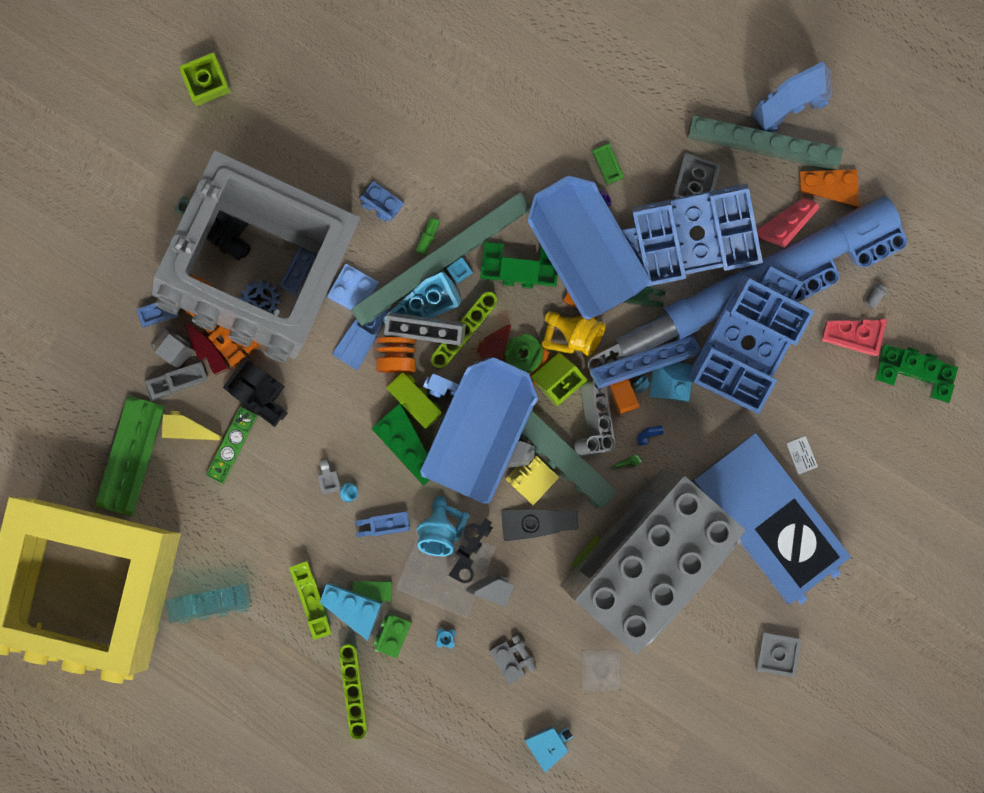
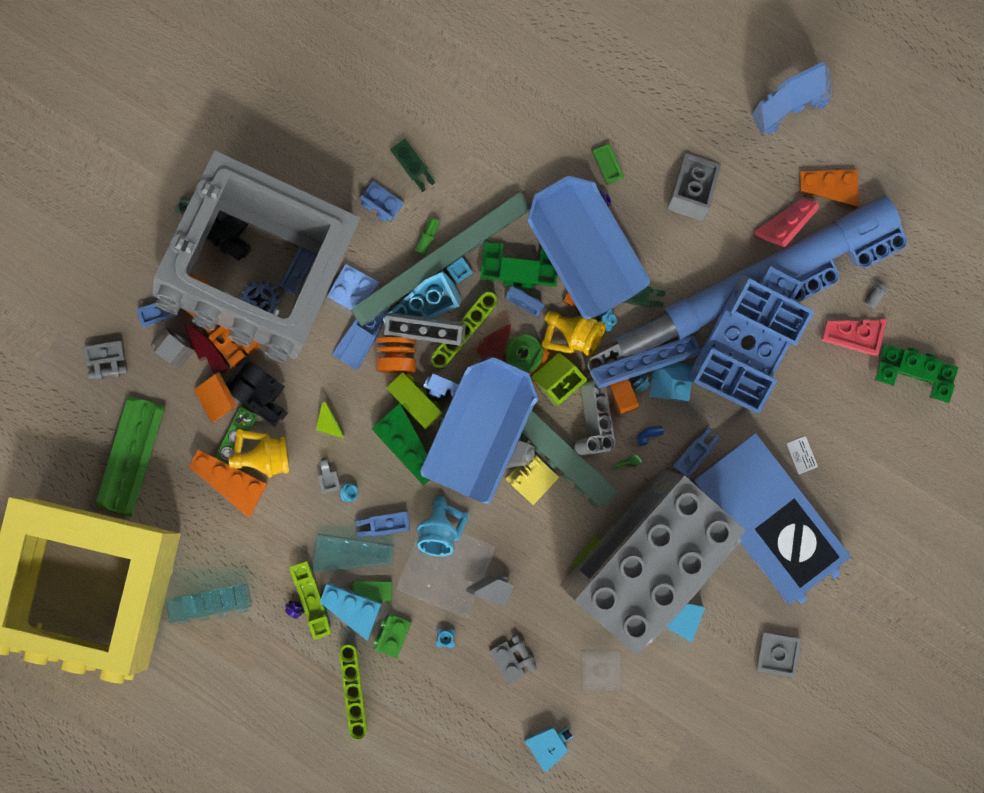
light grey slope [144,362,208,402] -> none
light yellow slope [162,411,223,441] -> none
lime brick [179,52,231,107] -> none
black plate [448,518,493,583] -> none
dark grey piece [501,509,579,541] -> none
medium blue piece [621,184,763,286] -> none
sand green brick [687,115,843,170] -> none
none -> light grey plate [83,341,128,380]
none -> orange wing [189,449,267,518]
none -> orange tile [194,373,237,423]
none -> yellow piece [228,429,289,478]
none -> dark purple plate [285,600,305,619]
none -> clear light blue wing [312,534,394,573]
none -> lime slope [316,402,344,438]
none -> clear green hinge [390,139,435,192]
none -> medium blue plate [505,286,545,318]
none -> medium azure plate [599,309,617,331]
none -> medium azure torso [667,603,705,642]
none -> medium blue hinge [672,427,721,478]

